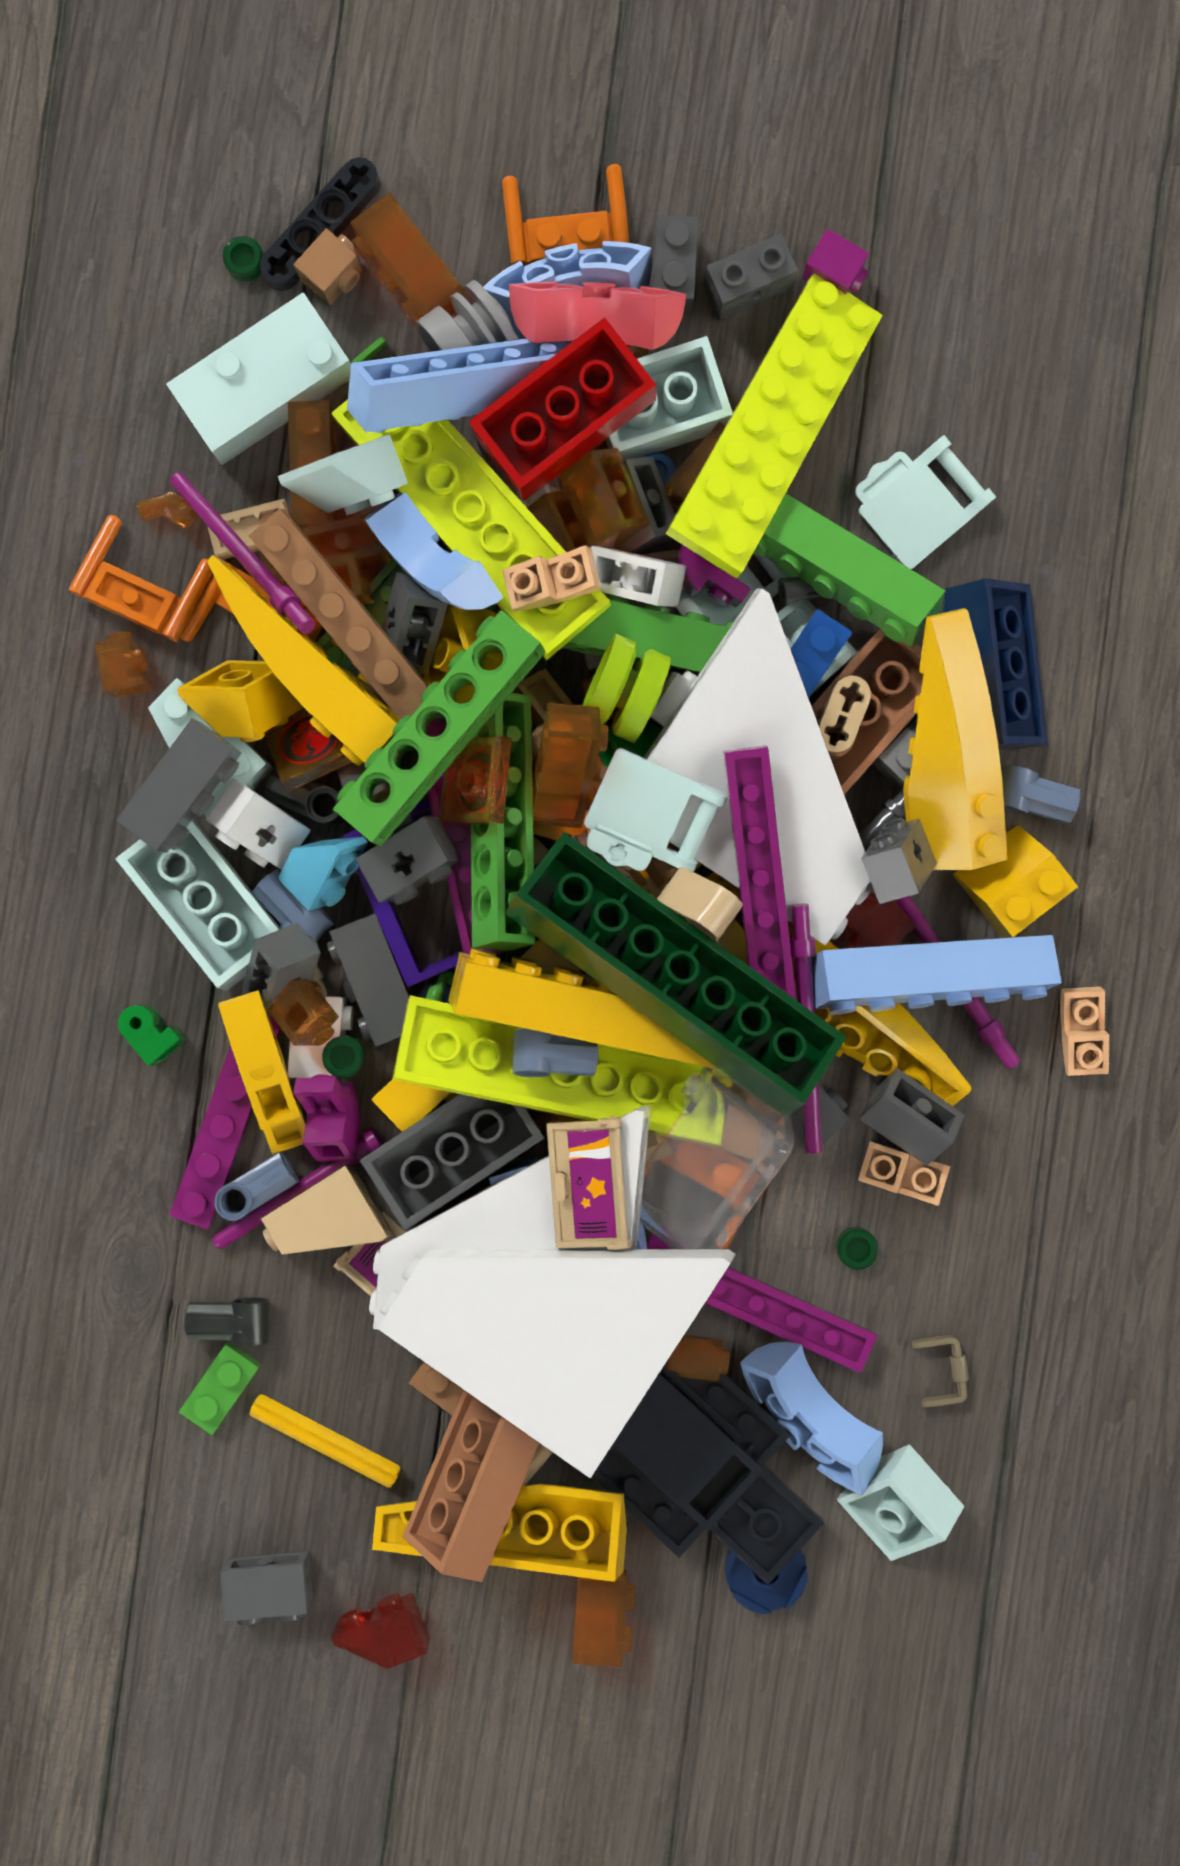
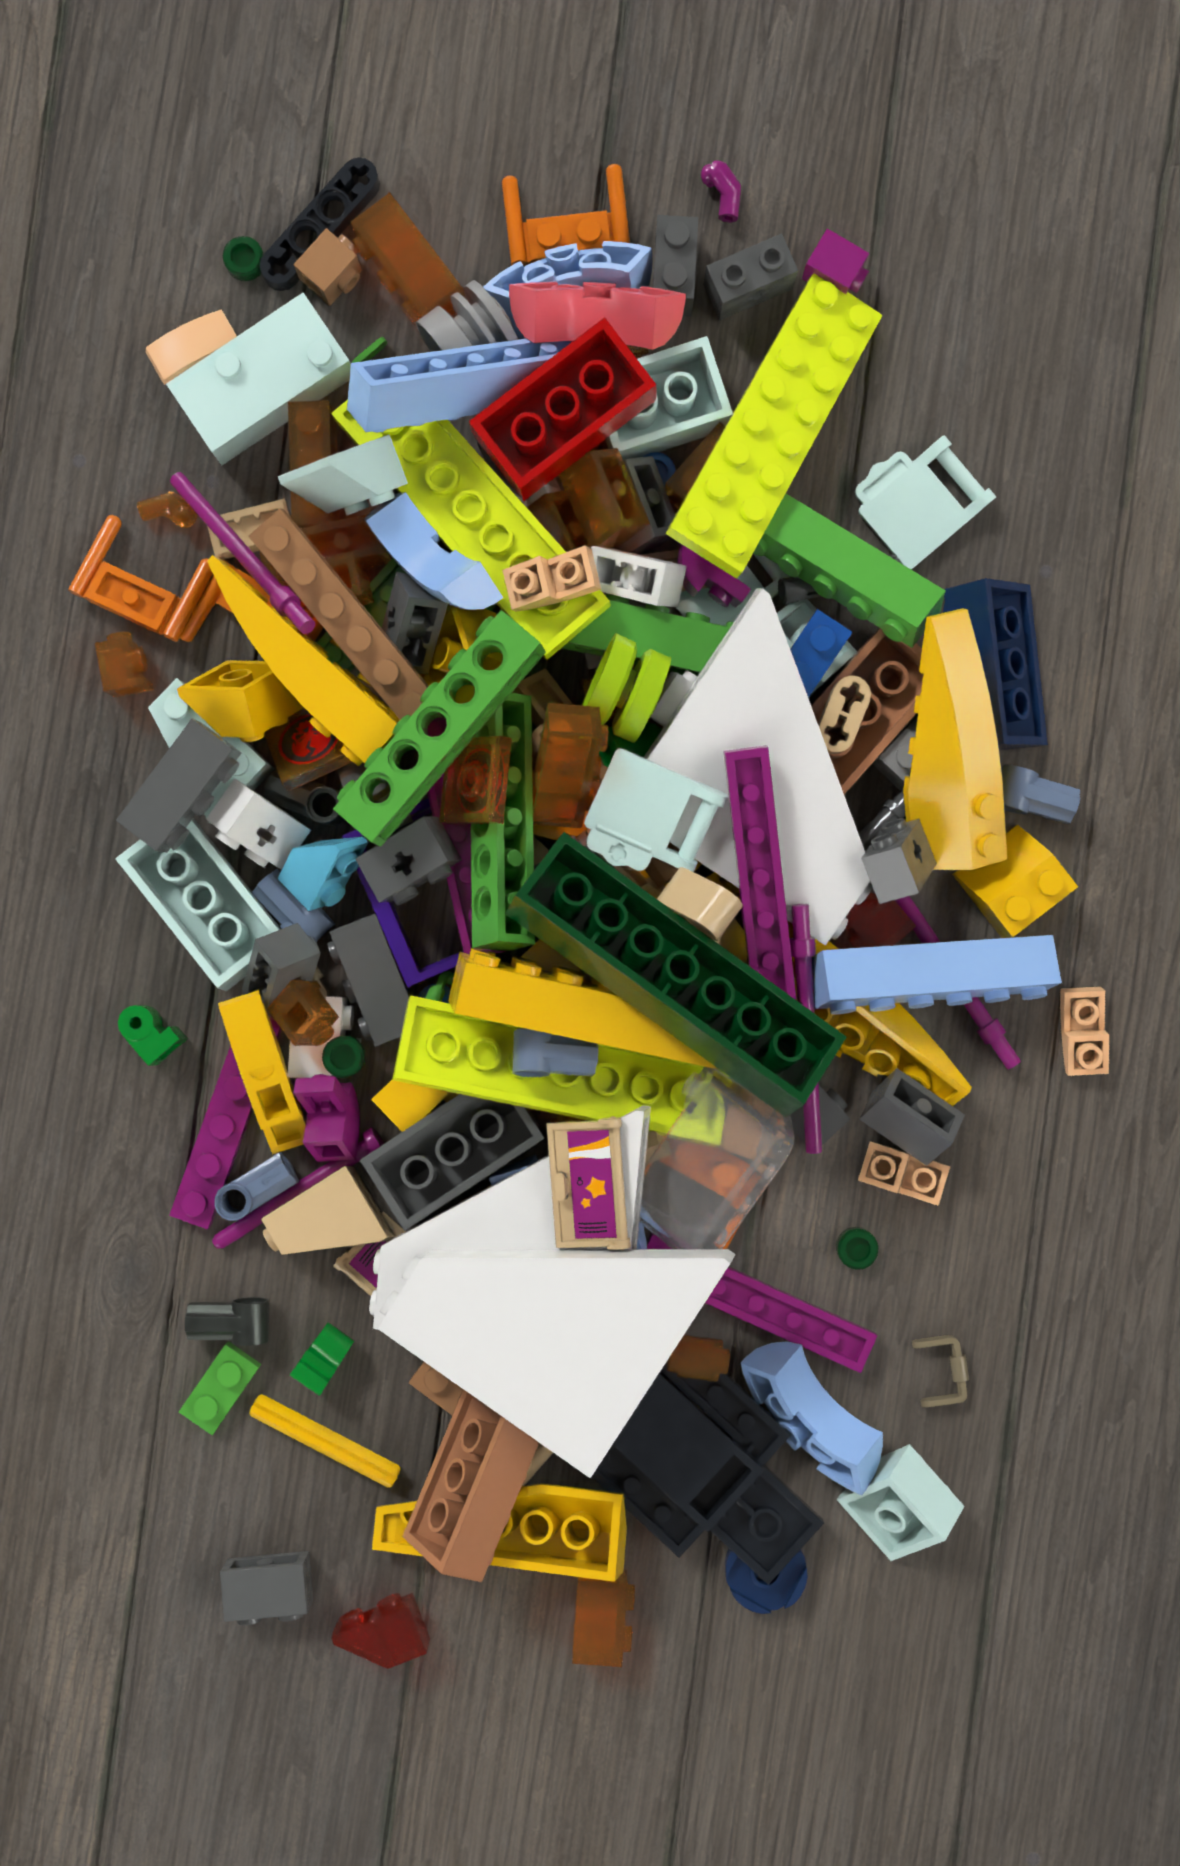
none -> light nougat slope [146,309,237,385]
none -> green leg [290,1322,355,1396]
none -> magenta arm [701,160,741,223]

